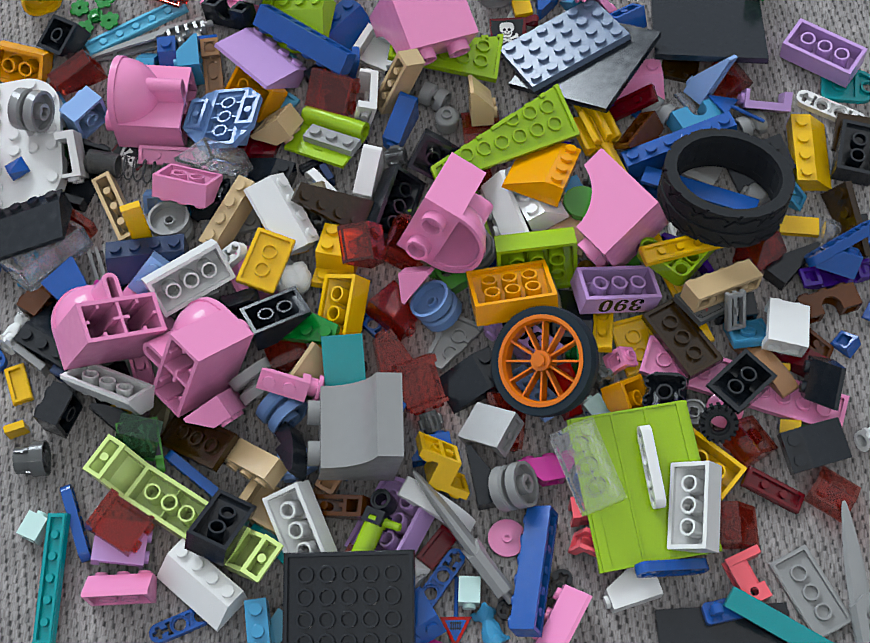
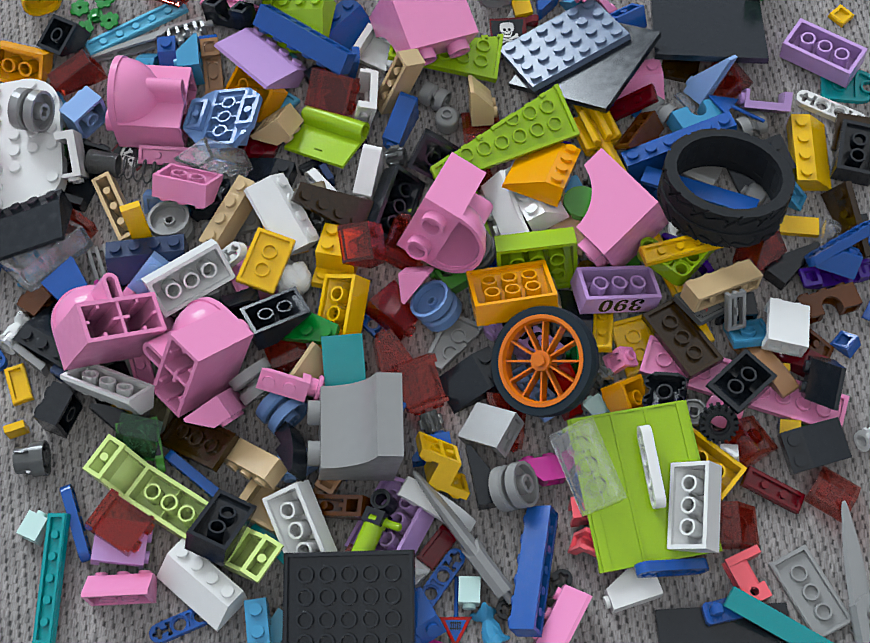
blue slope [5,156,30,181] -> none
light grey plate [303,124,362,157] -> none
bright pink piece [488,519,524,558] -> none
none -> white slope [719,444,739,461]
none -> yellow tile [828,4,854,28]

